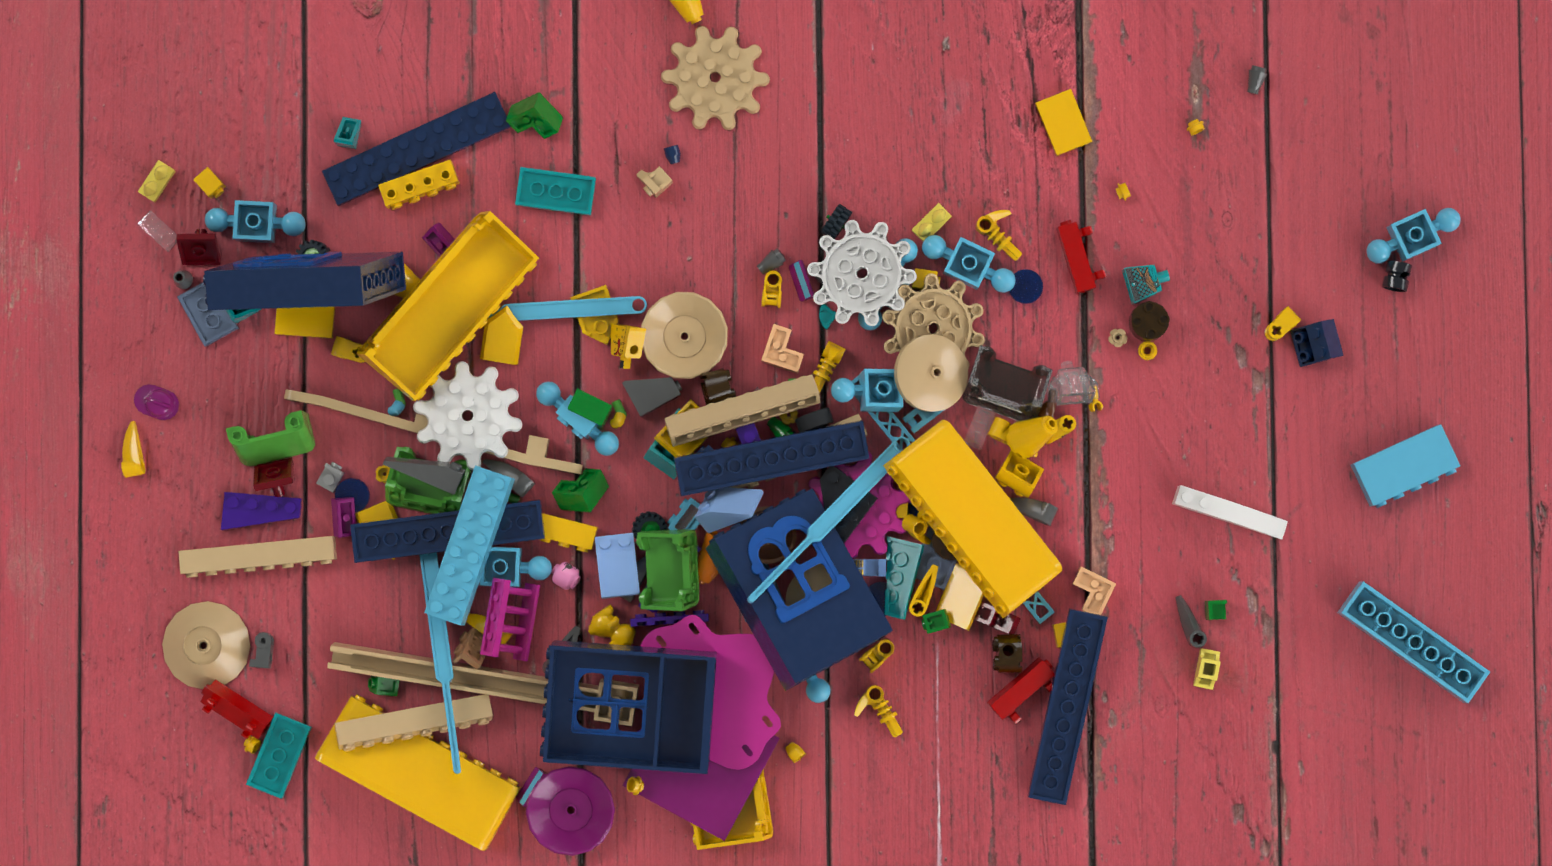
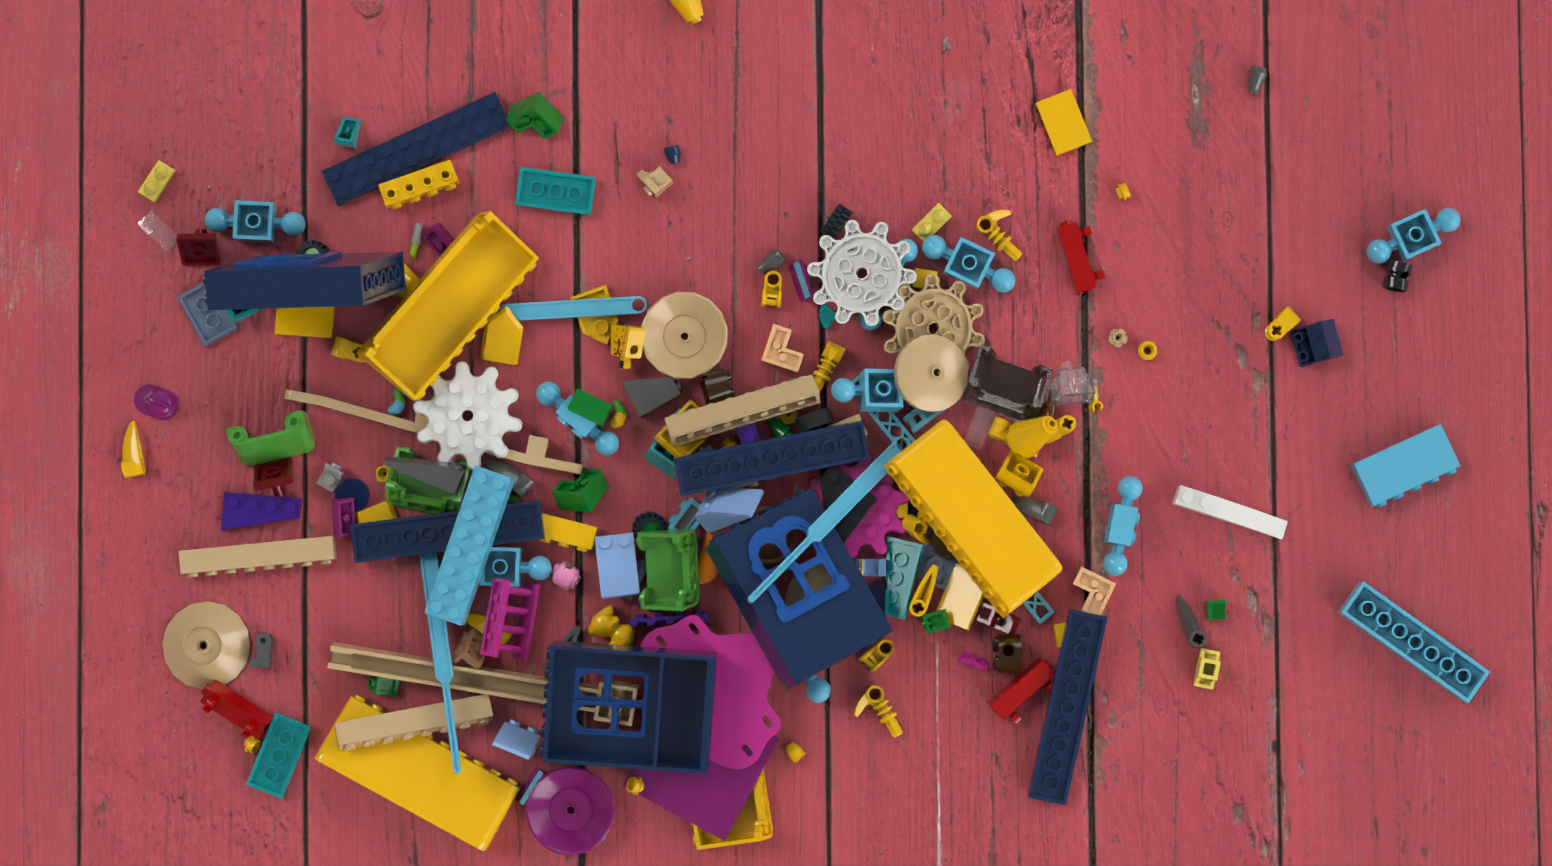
dark grey cone [173,270,193,289] -> none
yellow brick [193,167,226,199] -> none
tan plate [661,26,770,130] -> none
clear blue piece [1009,269,1043,304] -> none
torso [1122,265,1170,305] -> none
dark brown brick [1129,301,1170,341] -> none
yellow plate [1186,119,1205,136] -> none
none -> light grey piece [410,223,423,260]
none -> light blue slope [492,719,541,760]
none -> dark pink piece [957,653,988,672]
none -> medium azure brick [1103,476,1143,576]

